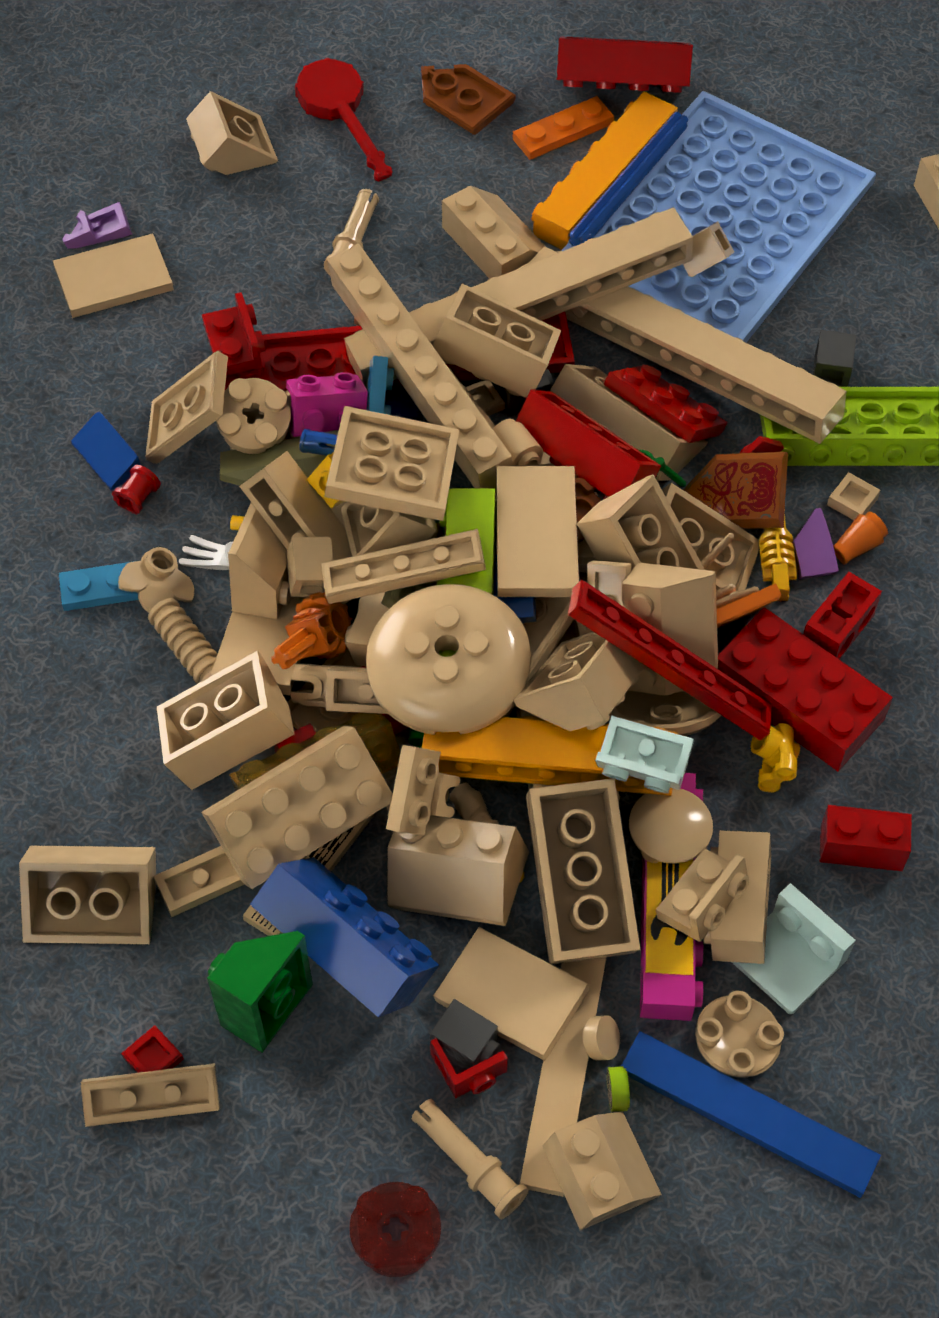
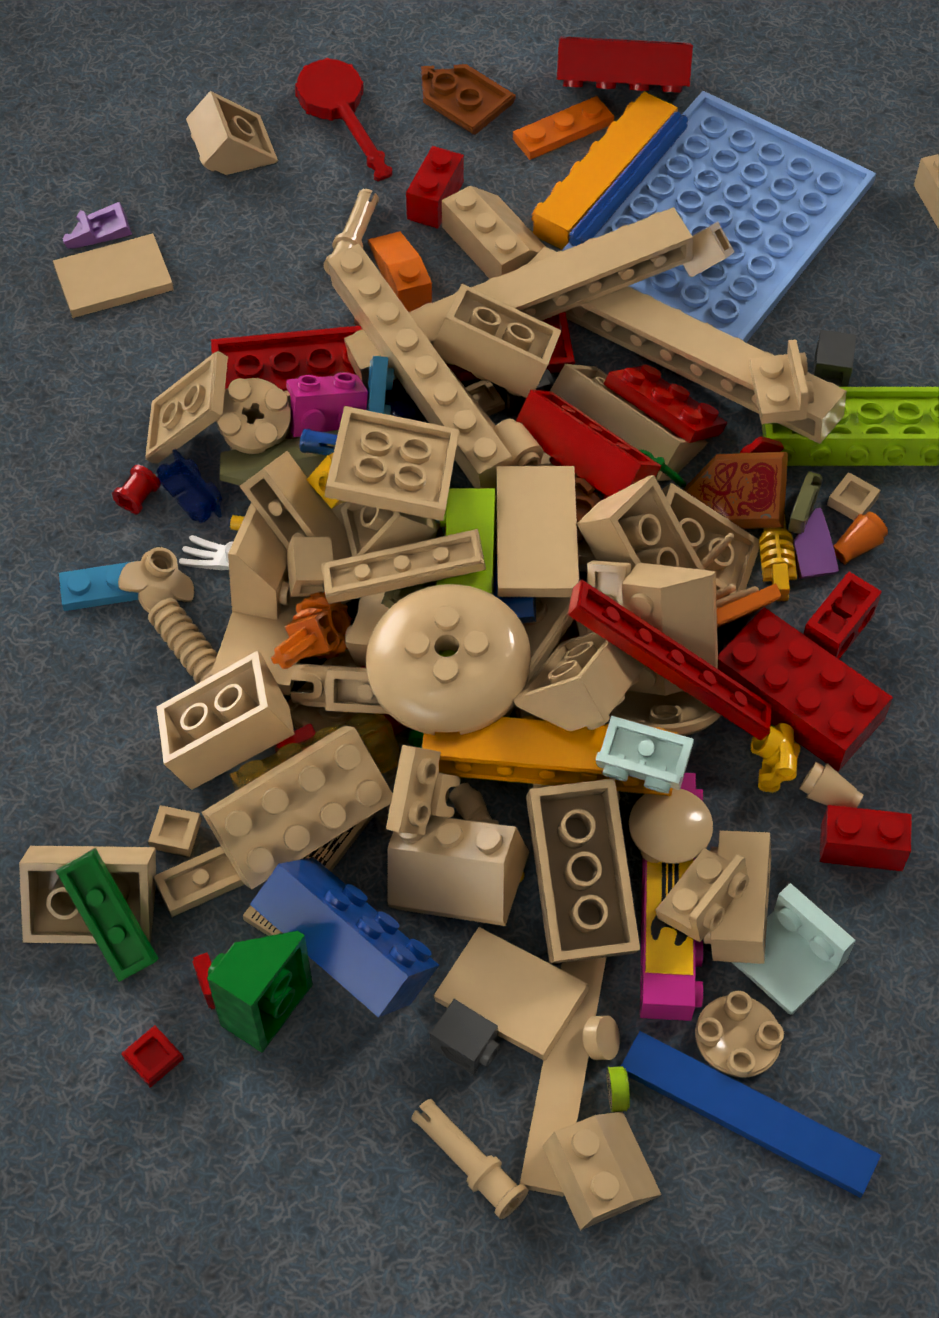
blue slope [71,411,140,491] -> none
tan tile [81,1063,220,1127] -> none
red bracket [201,292,266,376] -> none
clear red plate [350,1182,441,1277] -> none
red bracket [430,1038,508,1099] -> none
none -> green tile [55,848,159,982]
none -> tan plate [148,805,201,857]
none -> clear blue hinge [156,449,222,523]
none -> red tile [192,952,215,1010]
none -> orange slope [368,231,432,312]
none -> red brick [406,146,464,229]
none -> tan bracket [750,339,814,424]
none -> olive tile [788,471,823,534]
none -> tan cone [799,762,864,808]

